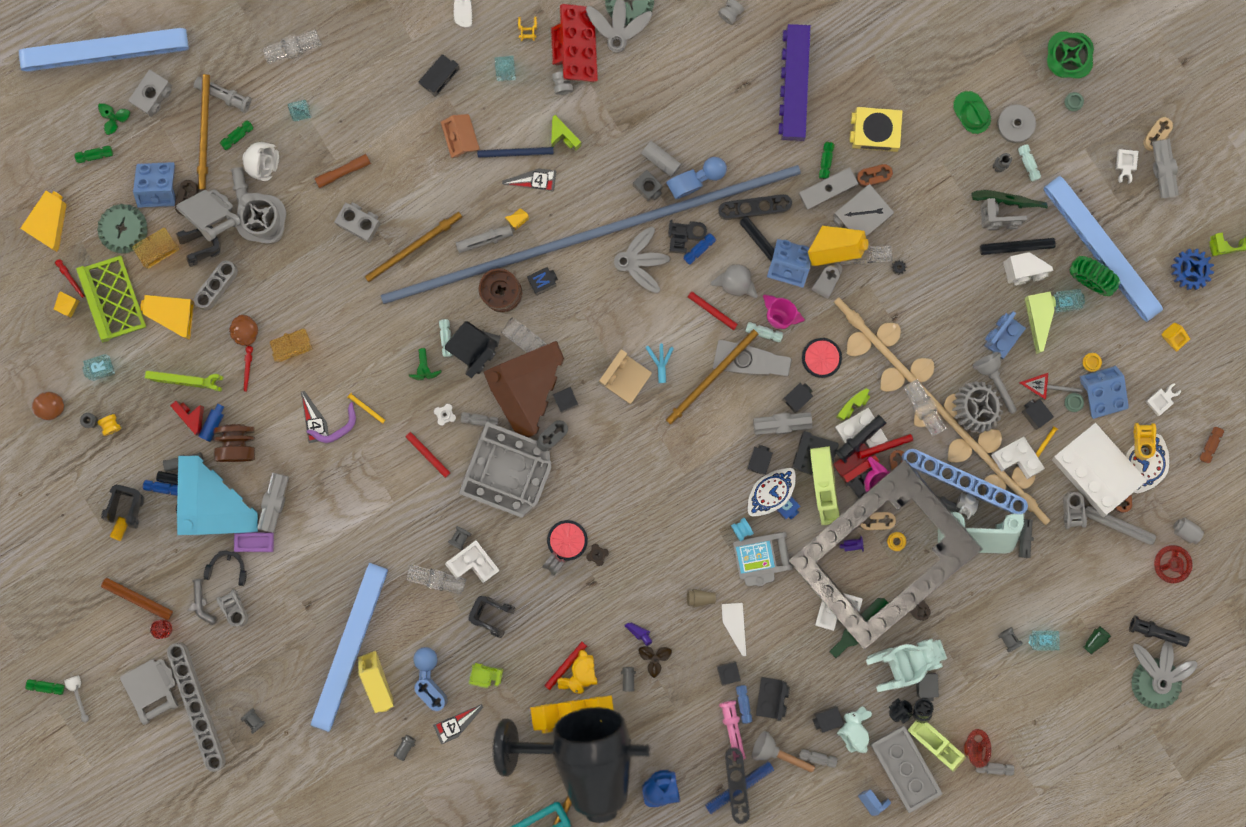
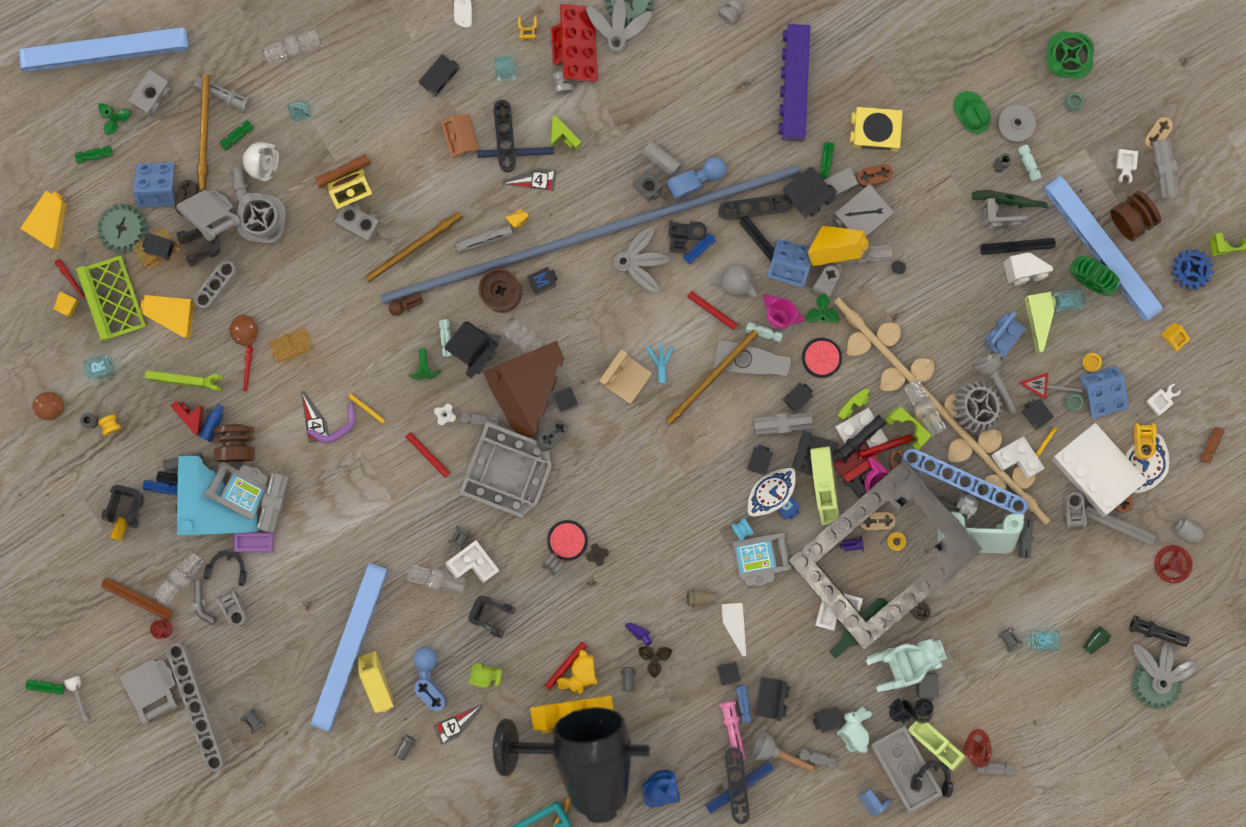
none -> black brick [142,233,175,261]
none -> clear piece [154,550,204,605]
none -> piece [203,461,268,520]
none -> light yellow brick [328,169,372,209]
none -> reddish brown axle [389,293,423,316]
none -> black beam [494,100,516,173]
none -> black bracket [783,167,837,219]
none -> green plant [806,294,839,323]
none -> lime piece [885,406,932,450]
none -> black piece [911,760,953,798]
none -> reddish brown wheel [1110,191,1161,242]

